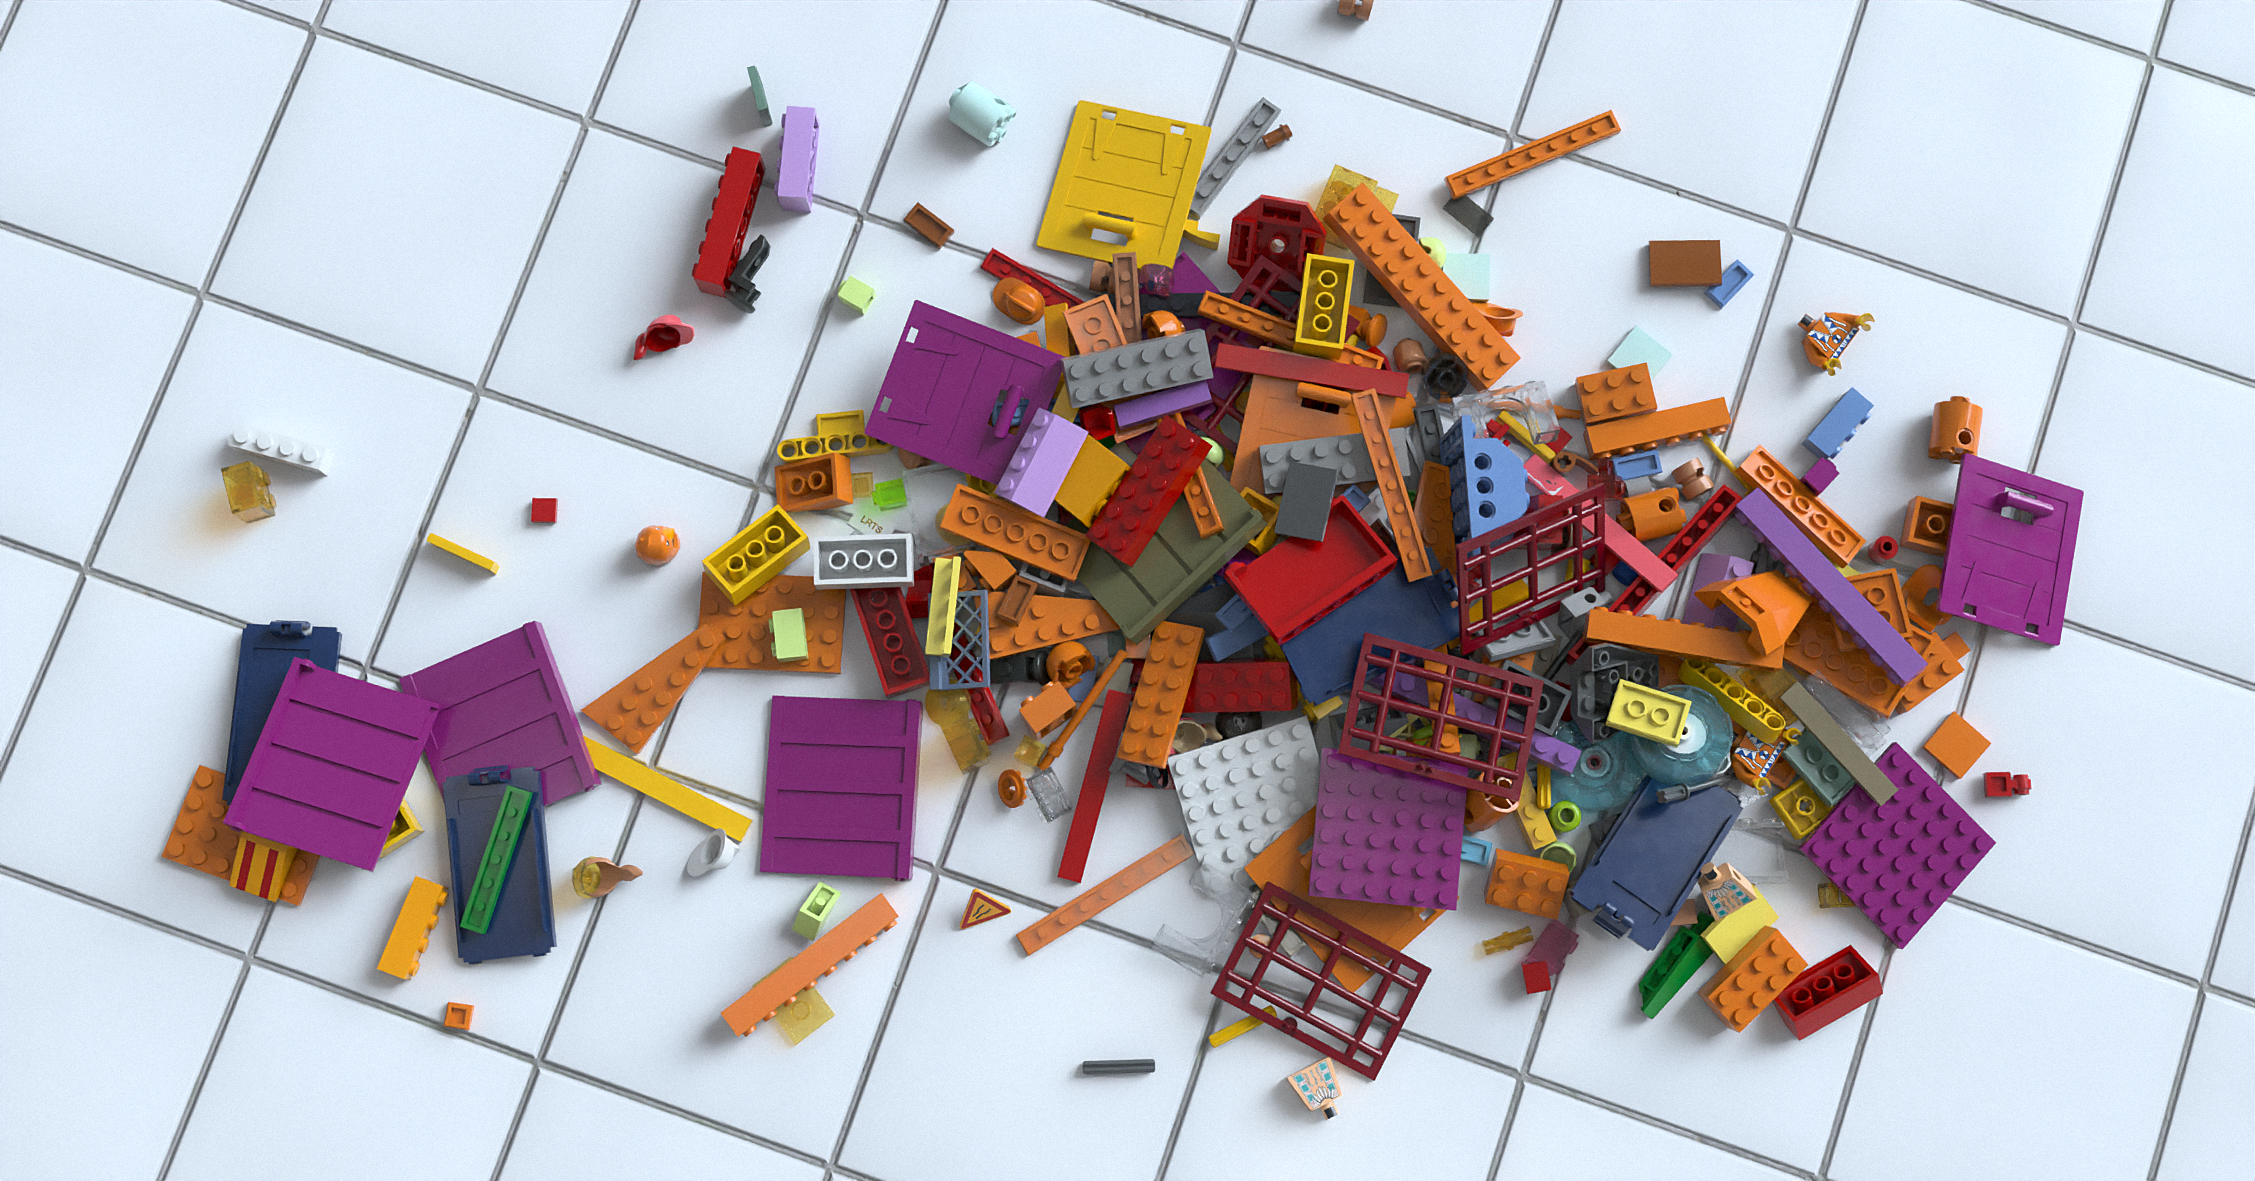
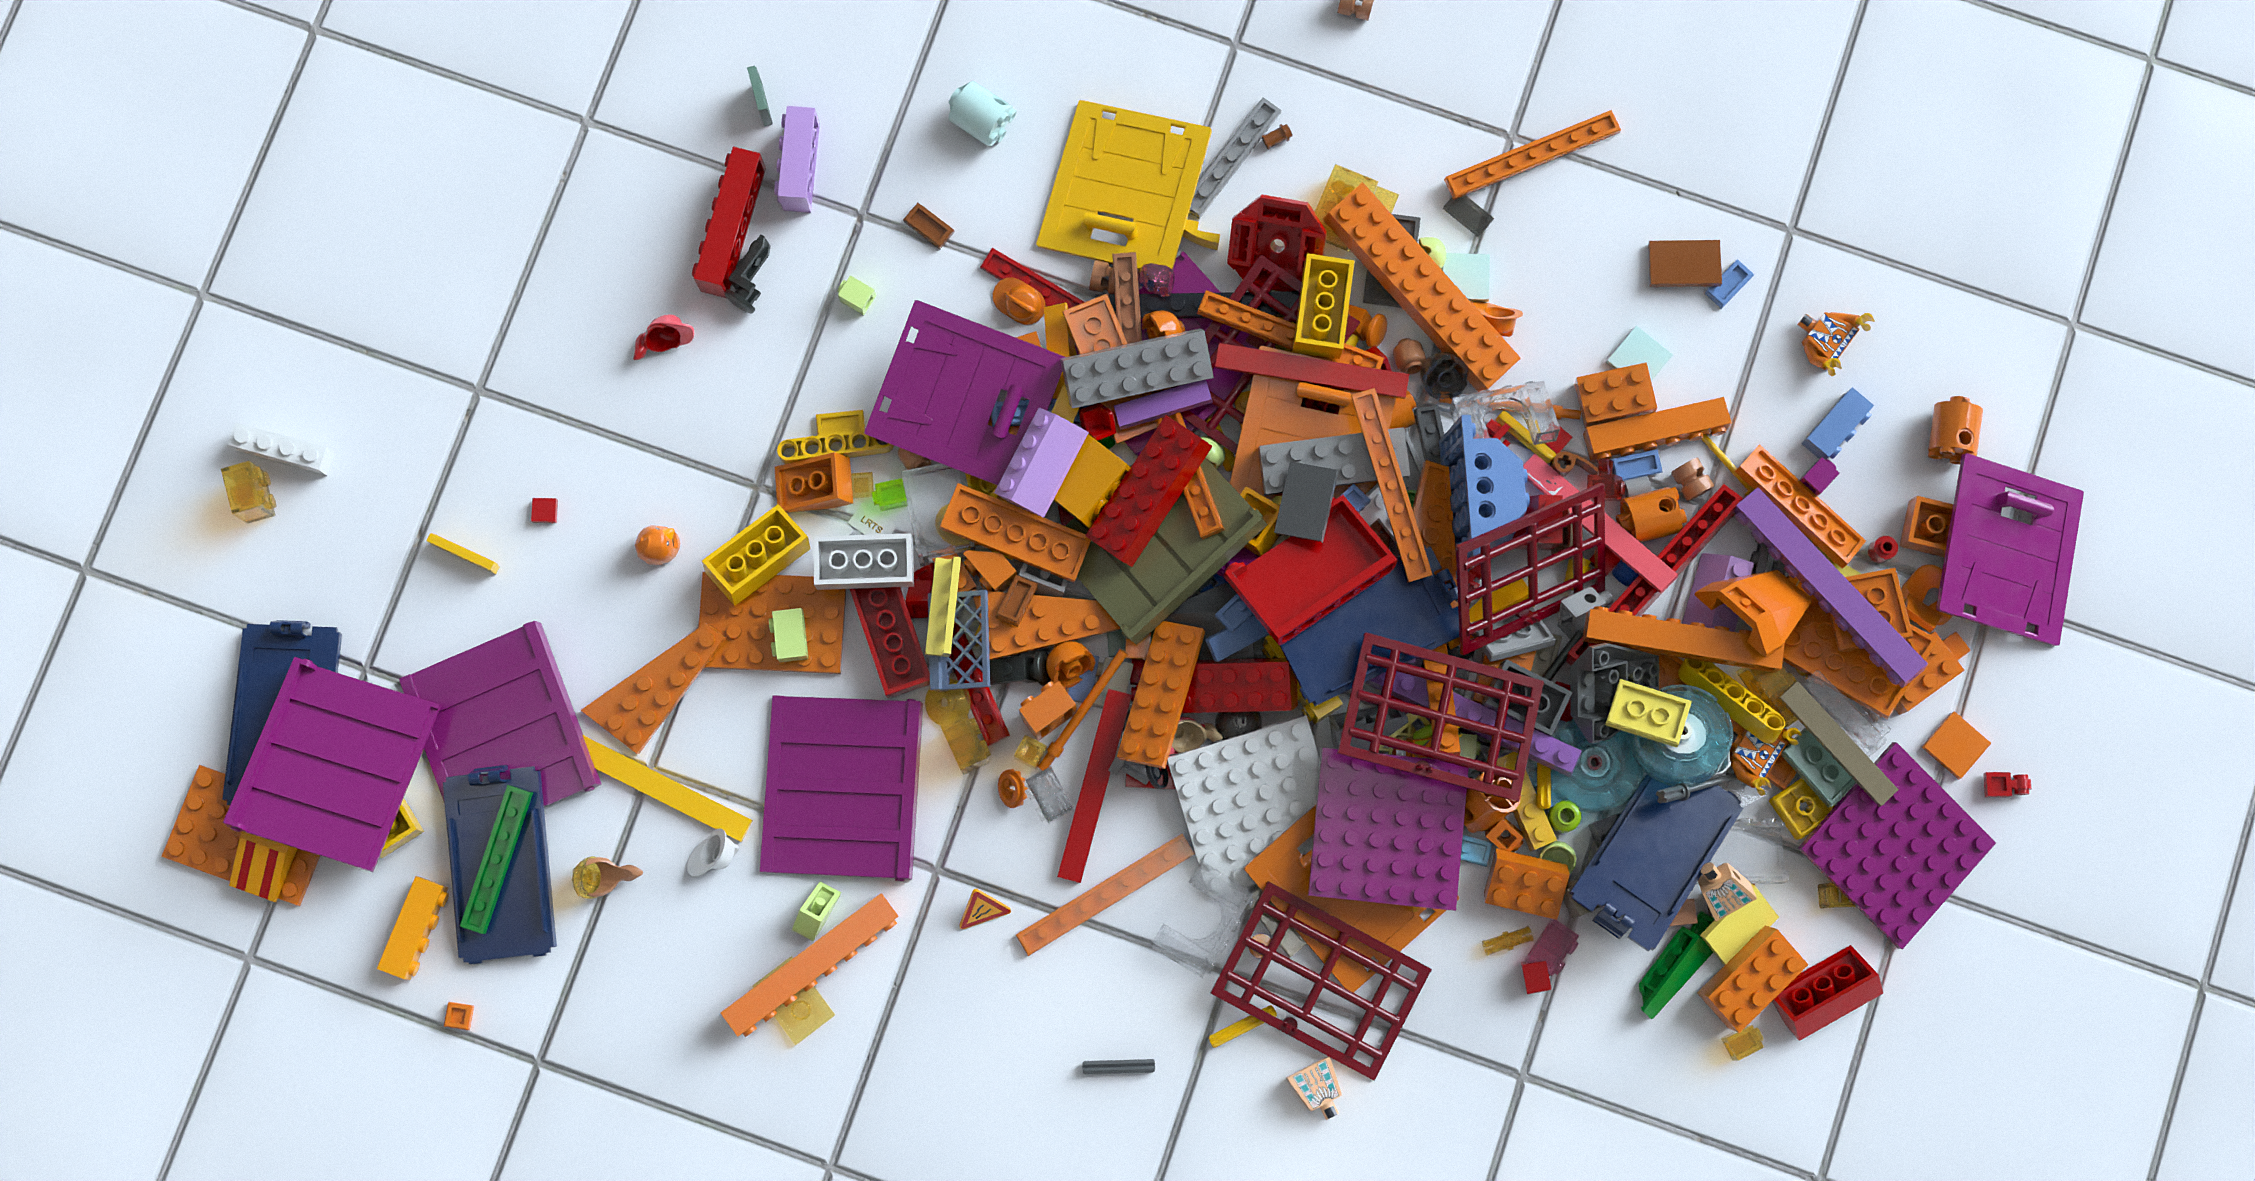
none -> orange brick [1484,817,1524,852]
none -> clear yellow brick [1721,1025,1764,1061]

